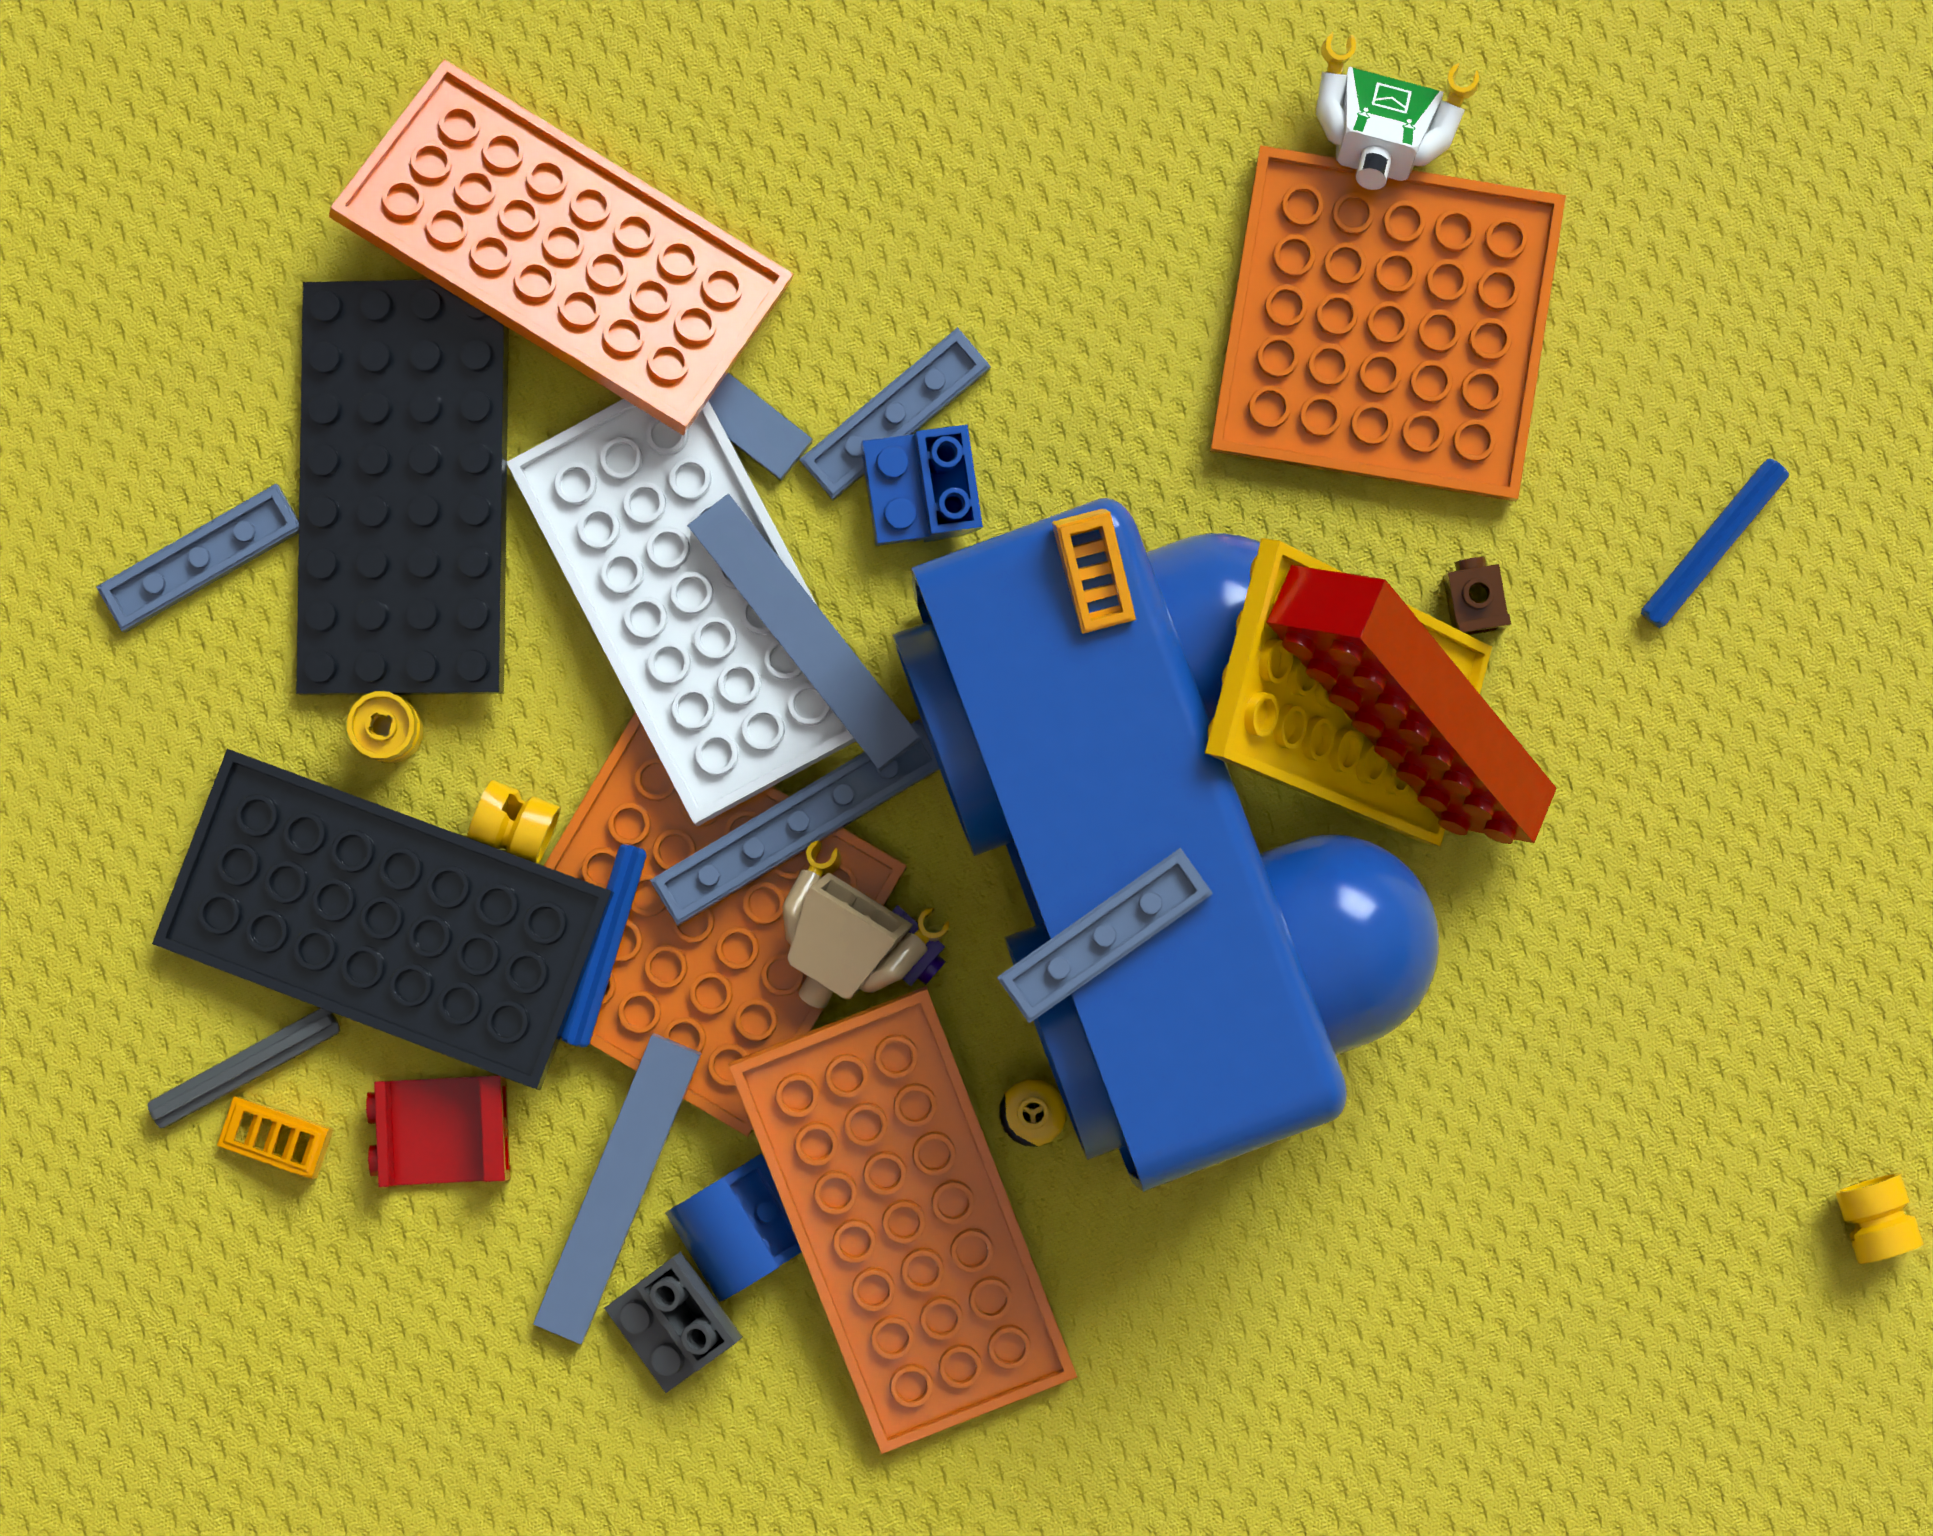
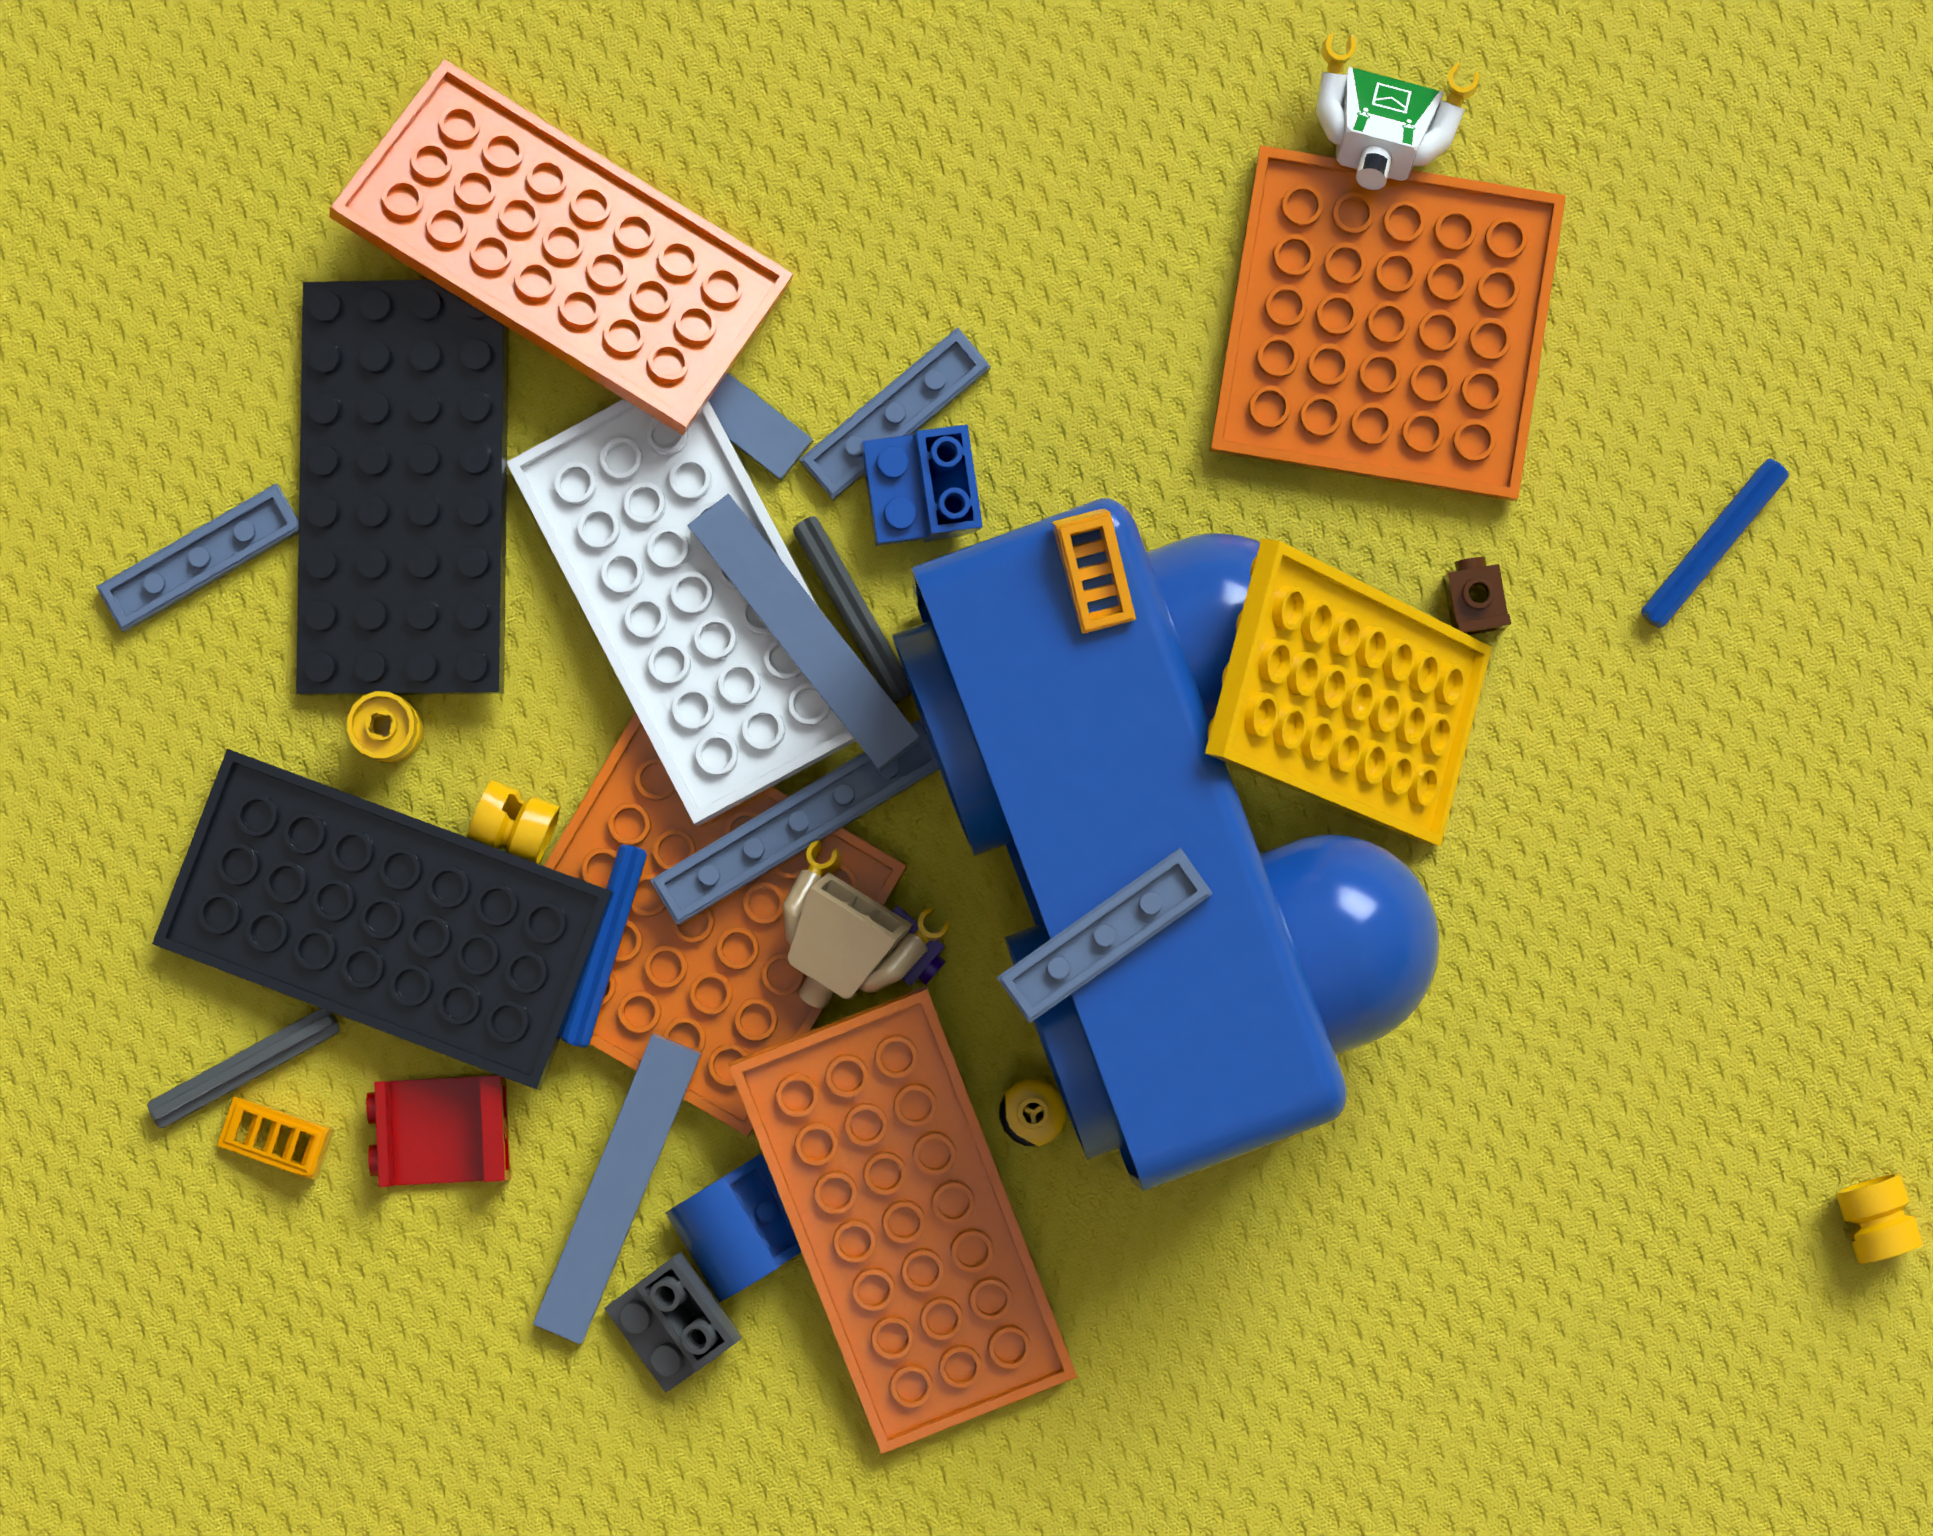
red brick [1266,565,1557,844] -> none
none -> dark grey axle [793,516,912,703]

